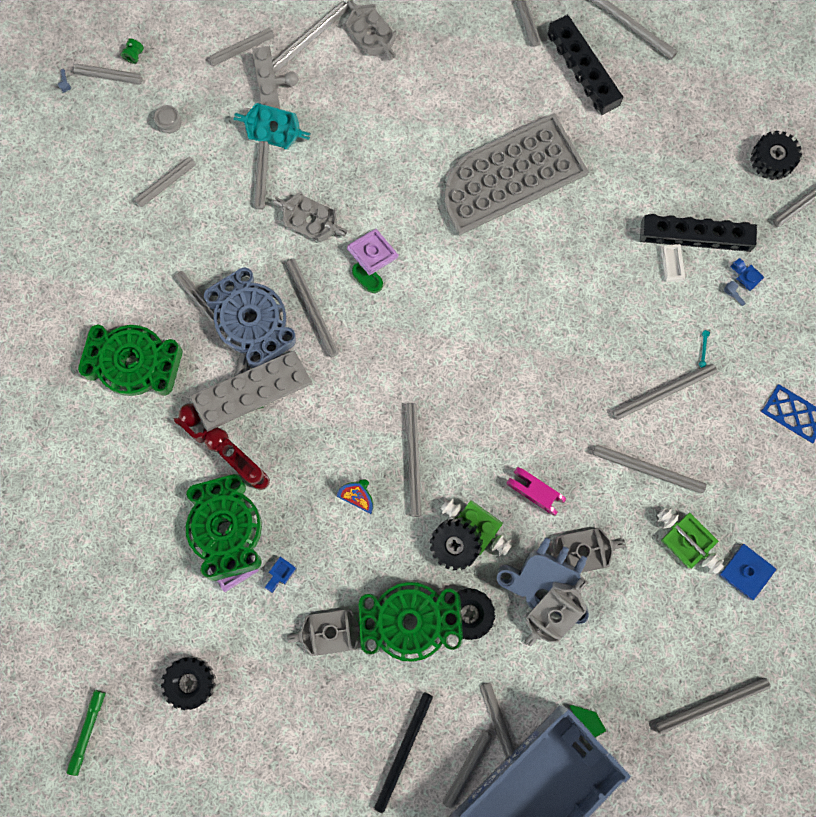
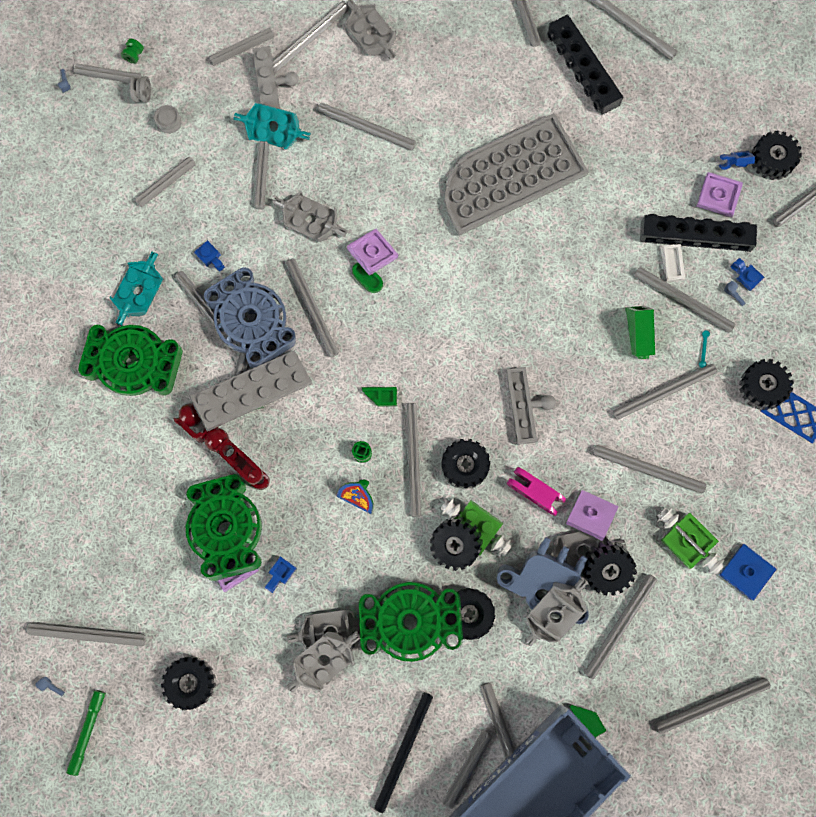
none -> light grey axle [26,623,146,646]
none -> sand blue hand [35,677,65,696]
none -> teal plate [110,251,163,326]
none -> light grey wheel [130,76,151,103]
none -> blue plate [194,240,225,272]
none -> light grey plate [287,631,361,693]
none -> light grey axle [317,102,416,150]
none -> green wheel [352,441,372,463]
none -> green tile [362,387,397,407]
none -> black bush [441,439,491,489]
none -> light grey plate [506,367,556,445]
none -> lavender plate [566,490,619,541]
none -> black bush [583,541,637,596]
none -> light grey axle [584,574,657,679]
none -> green slope [625,306,655,359]
none -> light grey axle [634,267,735,333]
none -> lavender plate [696,172,743,218]
none -> blue plate [719,151,755,170]
none -> black bush [739,359,794,410]

